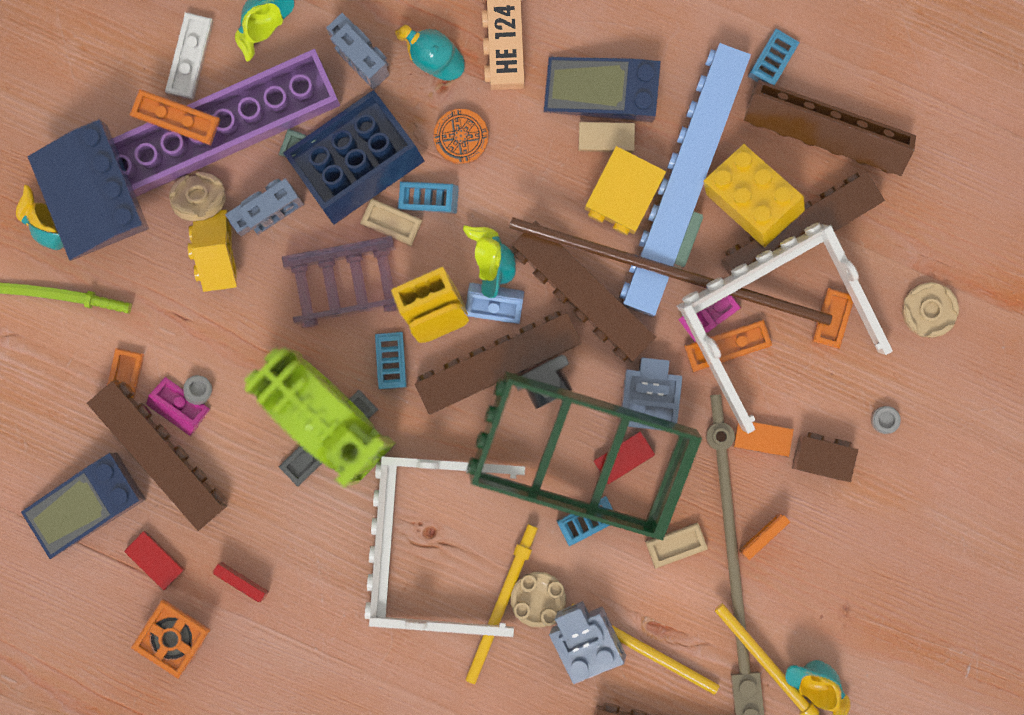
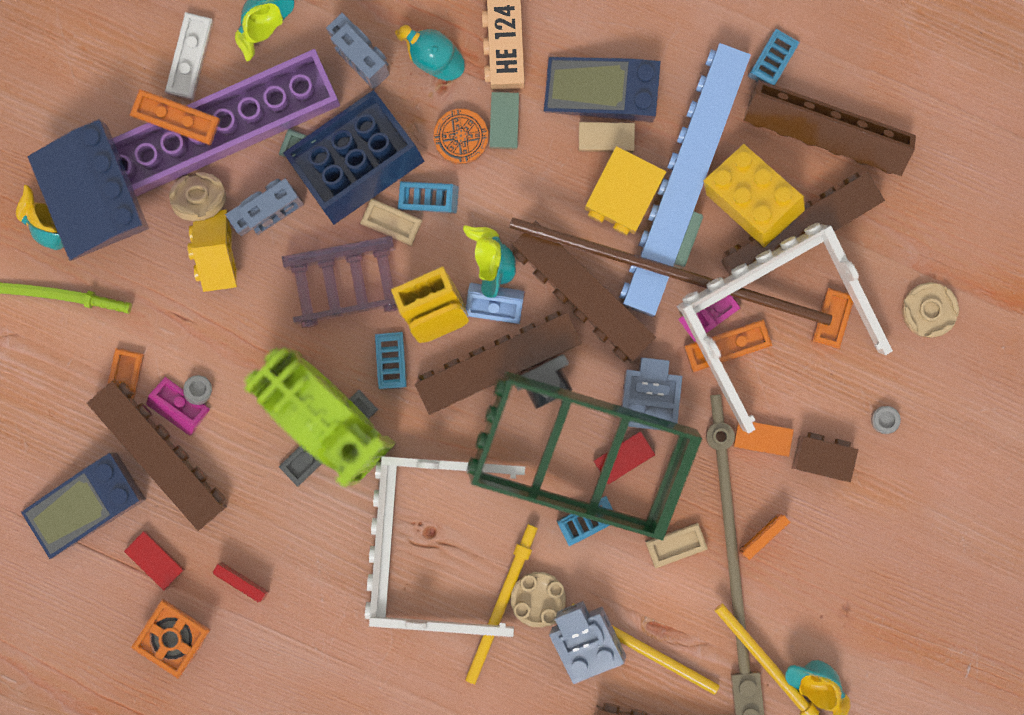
none -> sand green tile [490,92,519,149]

